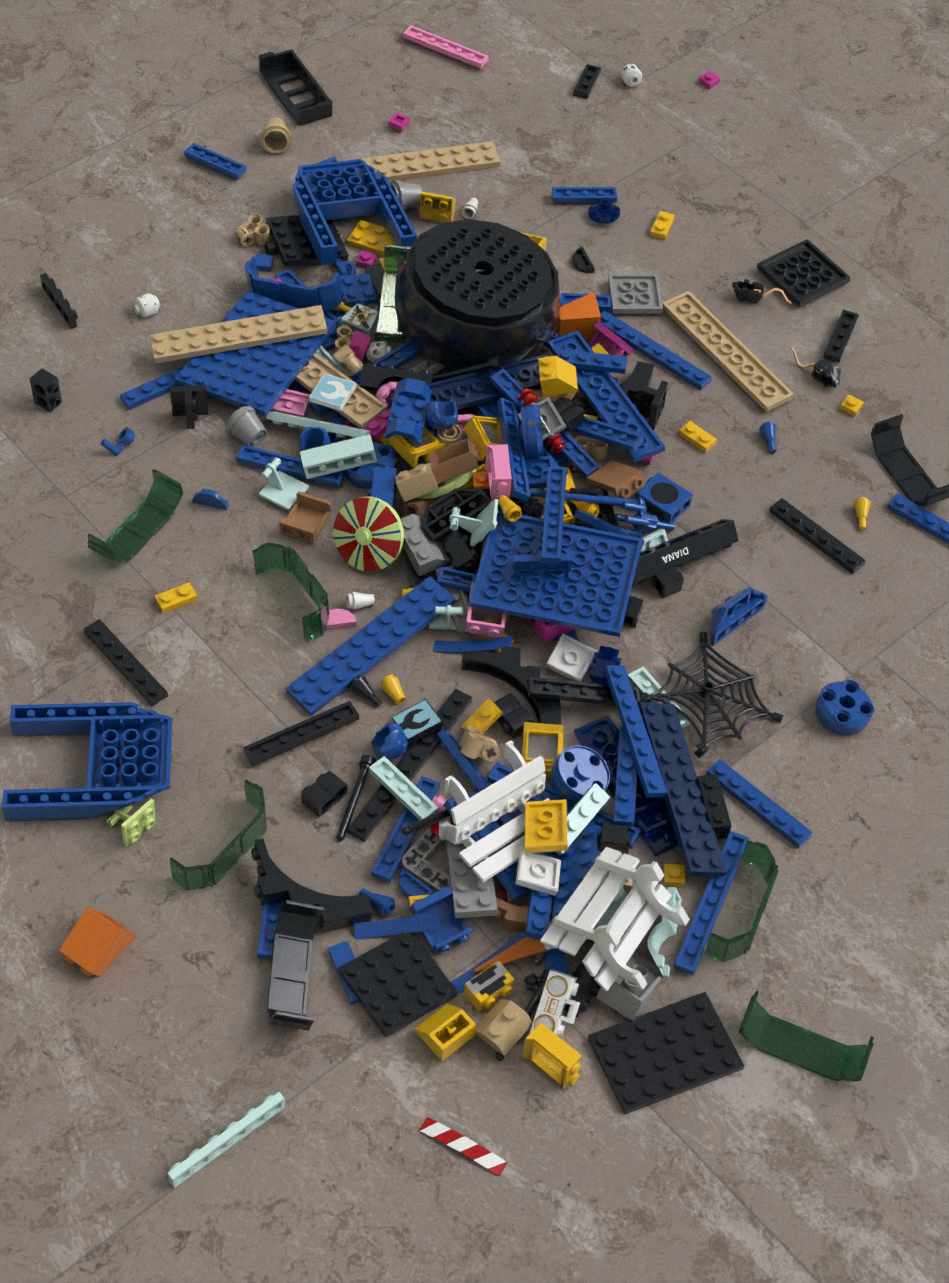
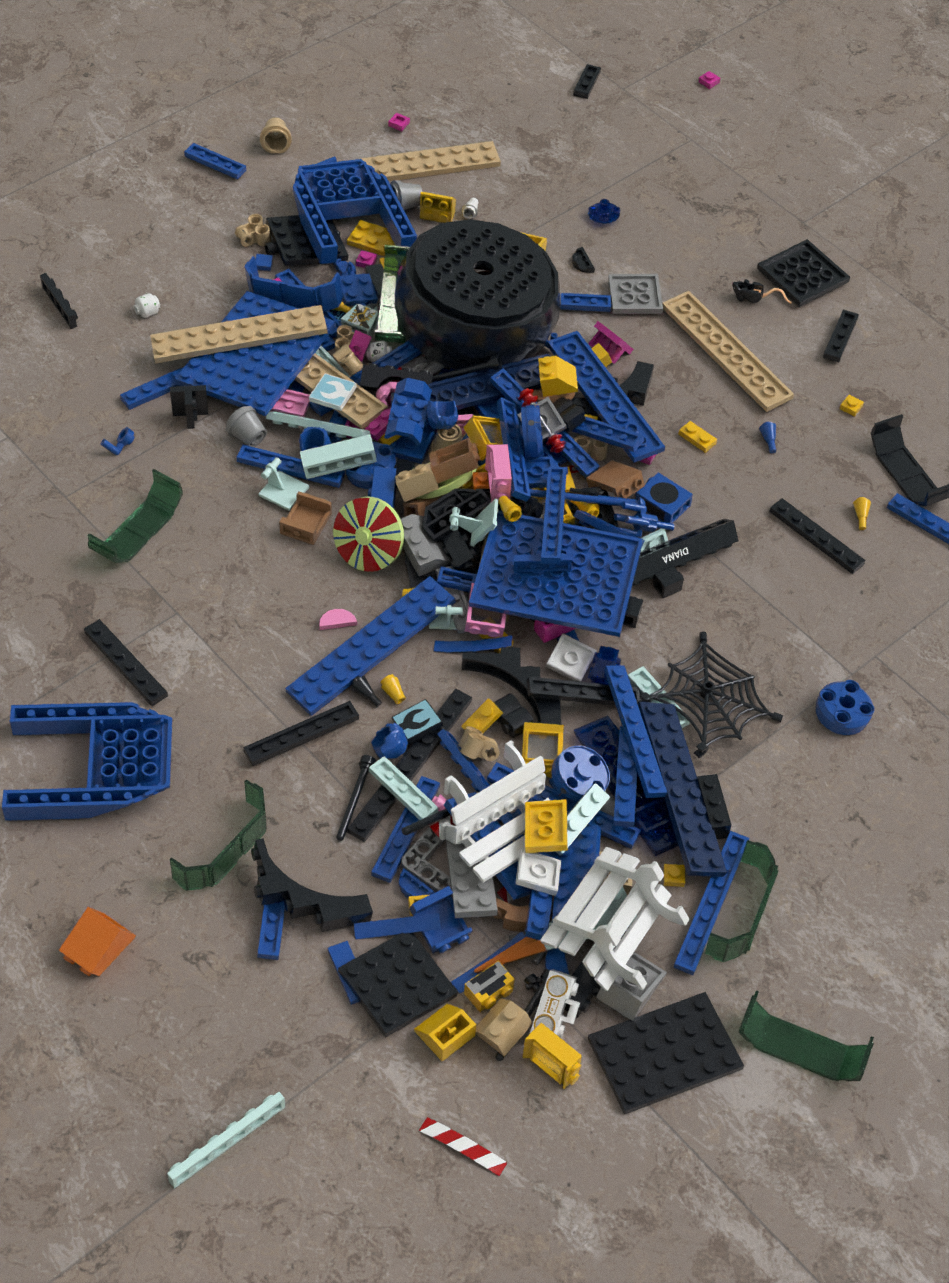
black brick [30,368,62,412] -> none
yellowish green plate [106,798,156,847] -> none
yellow plate [155,582,198,613] -> none
blue tile [192,489,229,510] -> none
clear green windscreen [252,542,330,642] -> none
black piece [258,49,333,125] -> none
windscreen [267,901,324,1031] -> none
black brick [301,771,348,817] -> none
white cone [346,591,375,610] -> none
blue cone [359,888,395,916] -> none
yellow window [389,426,445,468] -> none
bright pink plate [403,25,489,69] -> none
blue plate [552,187,617,203] -> none
orange slope [553,293,601,342] -> none
blue plate [557,349,627,374] -> none
blue plate [600,310,712,390] -> none
black brick [600,823,631,855] -> none
white head [621,64,642,87] -> none
black bracket [636,381,668,430] -> none
light aqua piece [648,887,682,978] -> none
yellow plate [650,211,675,240] -> none
blue plate [706,759,813,849] -> none
blue wedge [710,587,768,646] -> none
black animal [790,347,841,388] -> none

